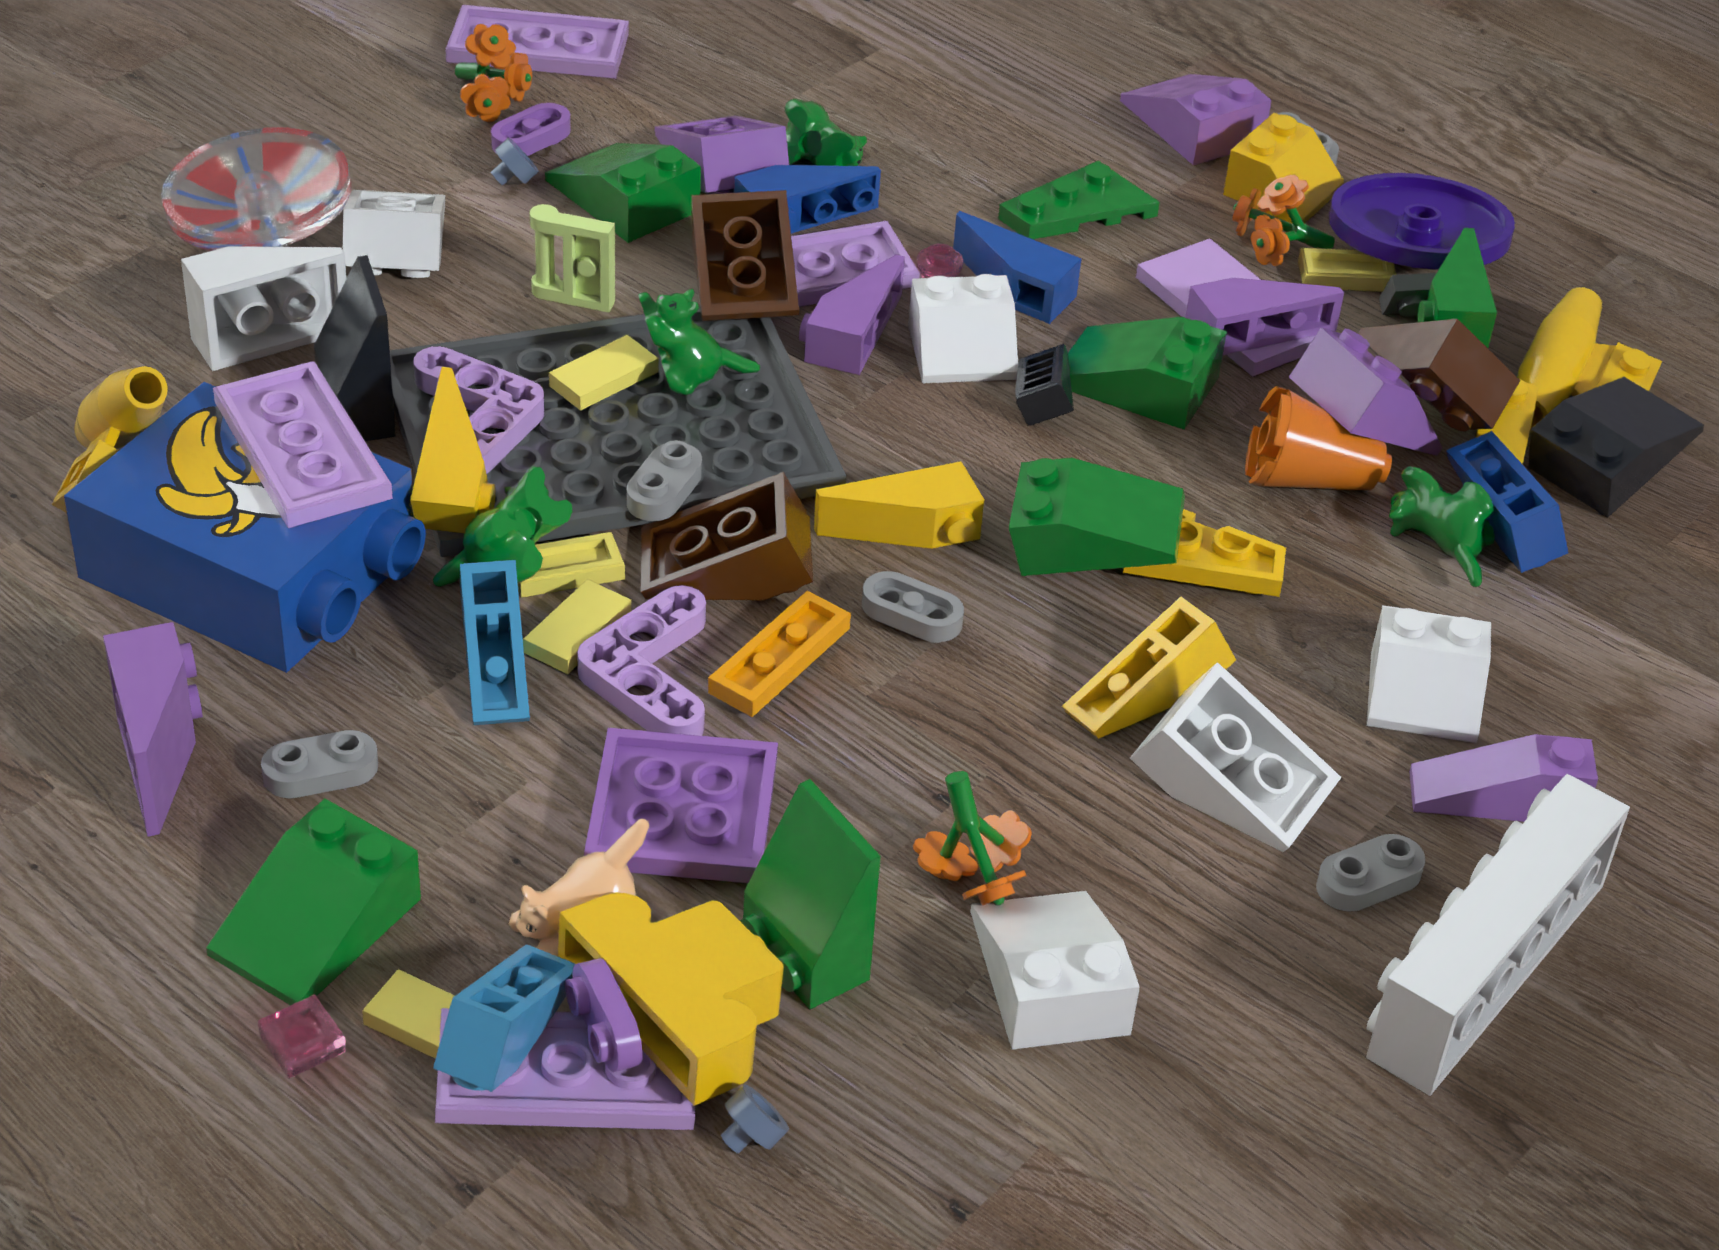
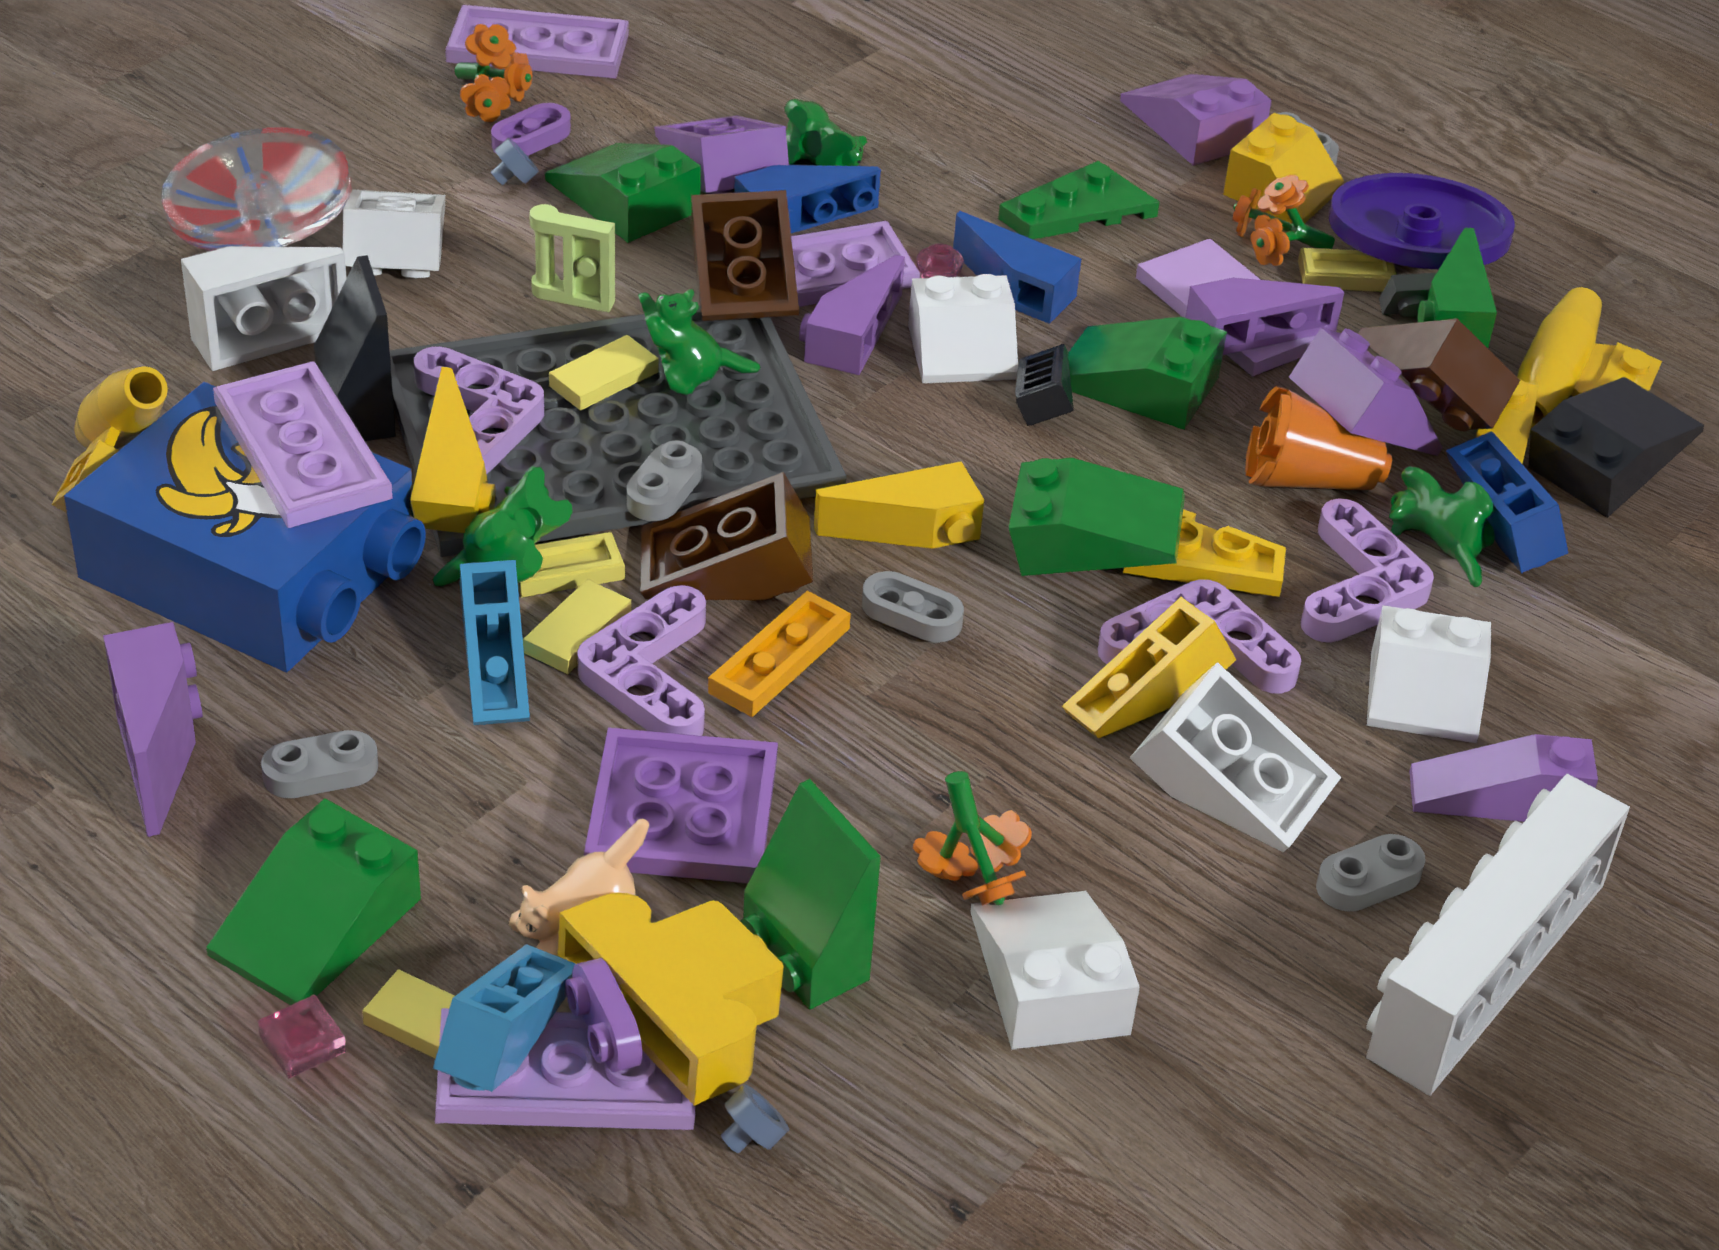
none -> lavender beam [1098,579,1301,693]
none -> lavender beam [1301,499,1434,643]

